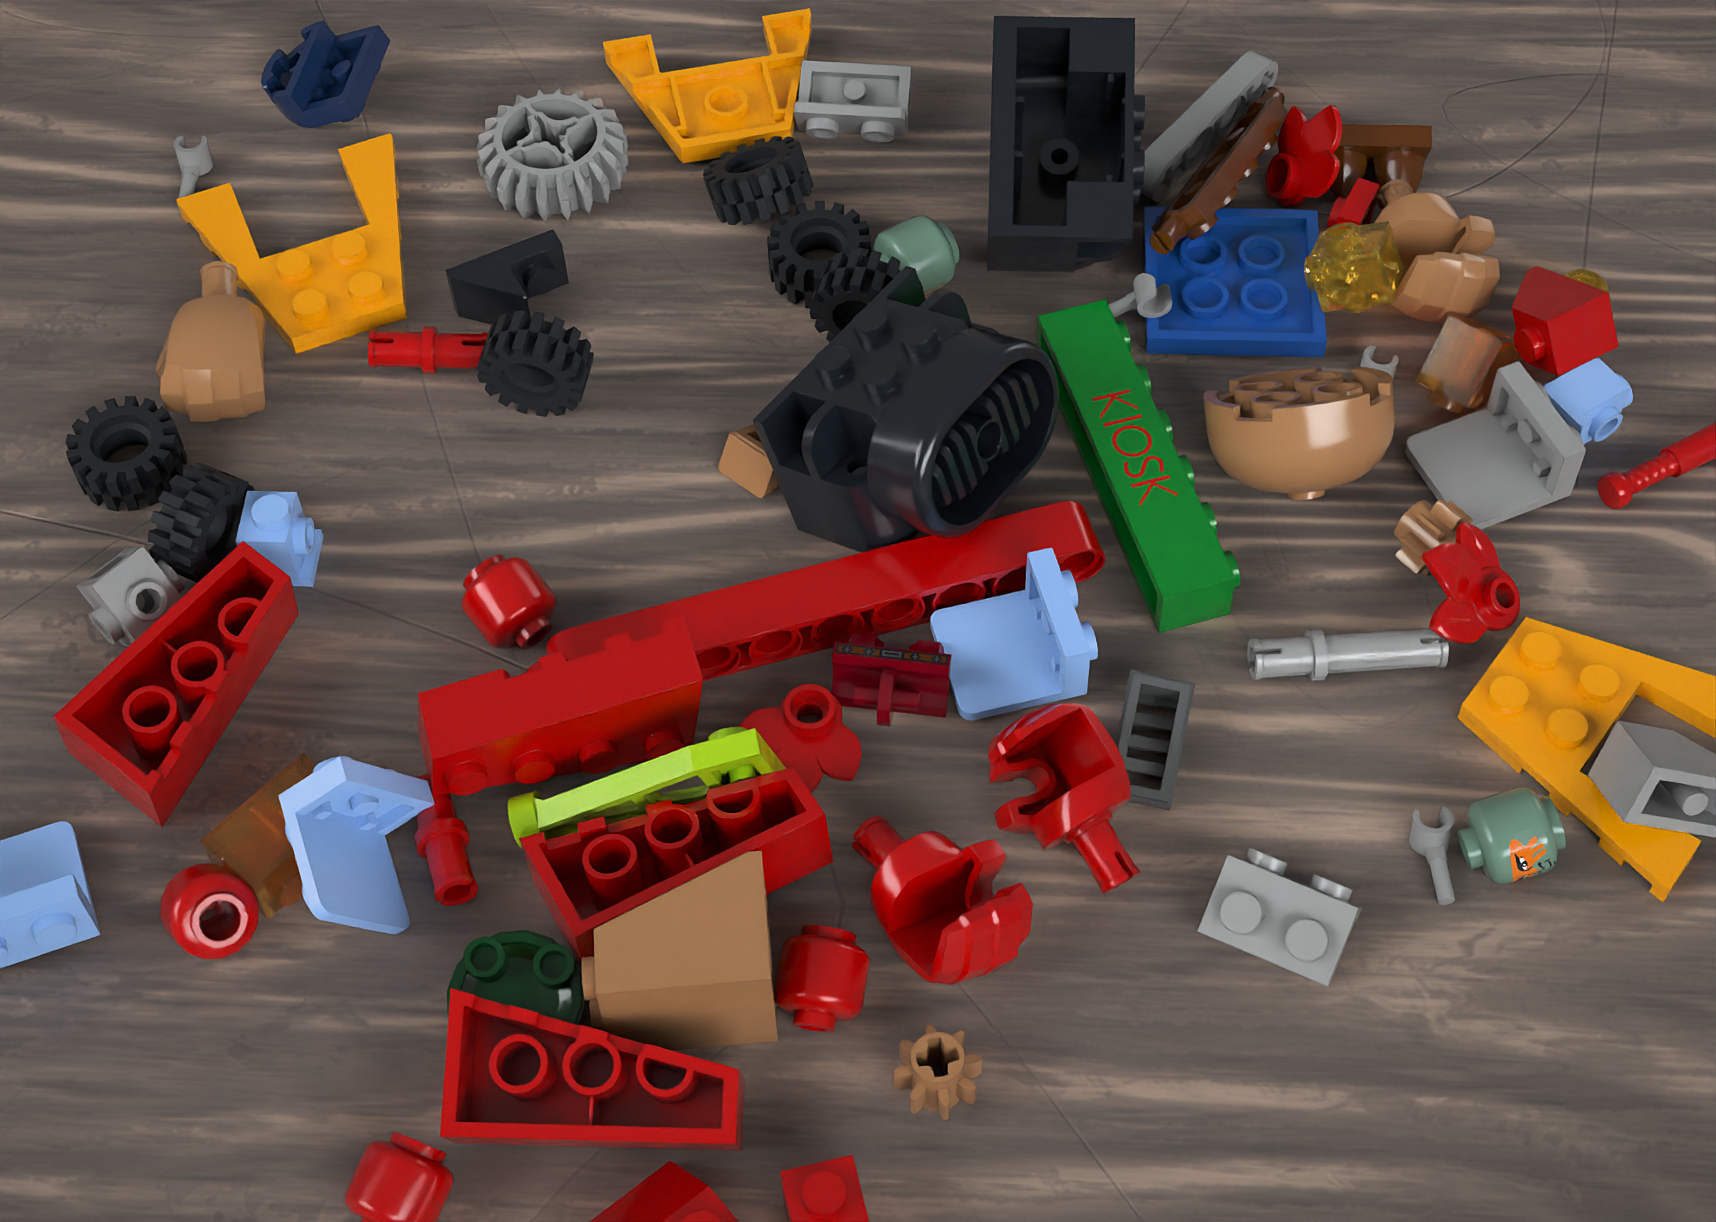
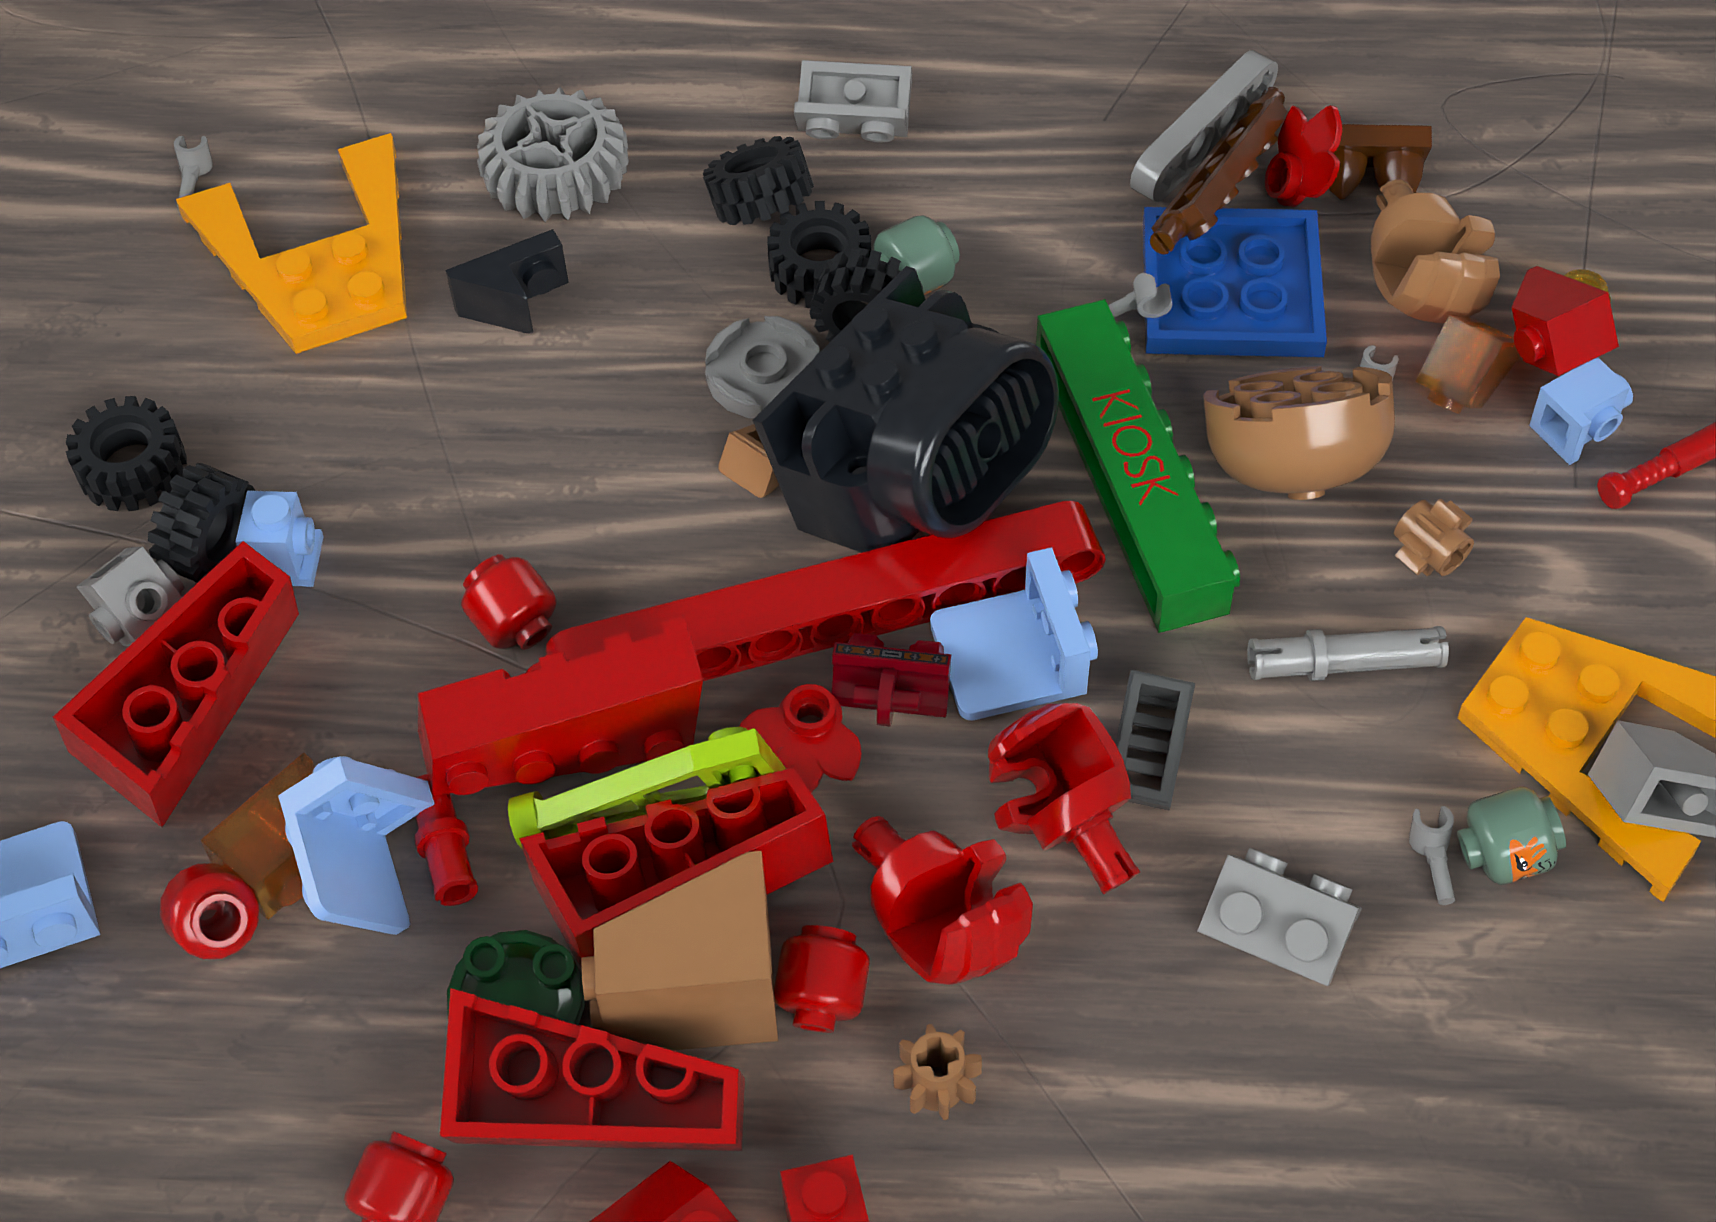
medium nougat piece [156,261,266,422] -> none
dark blue slope [261,20,390,128] -> none
red pin [368,326,488,374] -> none
black tyre [477,311,594,417] -> none
light orange wing [603,8,812,164] -> none
black brick [987,16,1145,273] -> none
clear yellow brick [1304,221,1404,313] -> none
red plate [1327,177,1380,263] -> none
light grey bracket [1405,361,1586,530] -> none
red plate [1421,522,1520,644] -> none
none -> light grey tile [705,316,820,418]

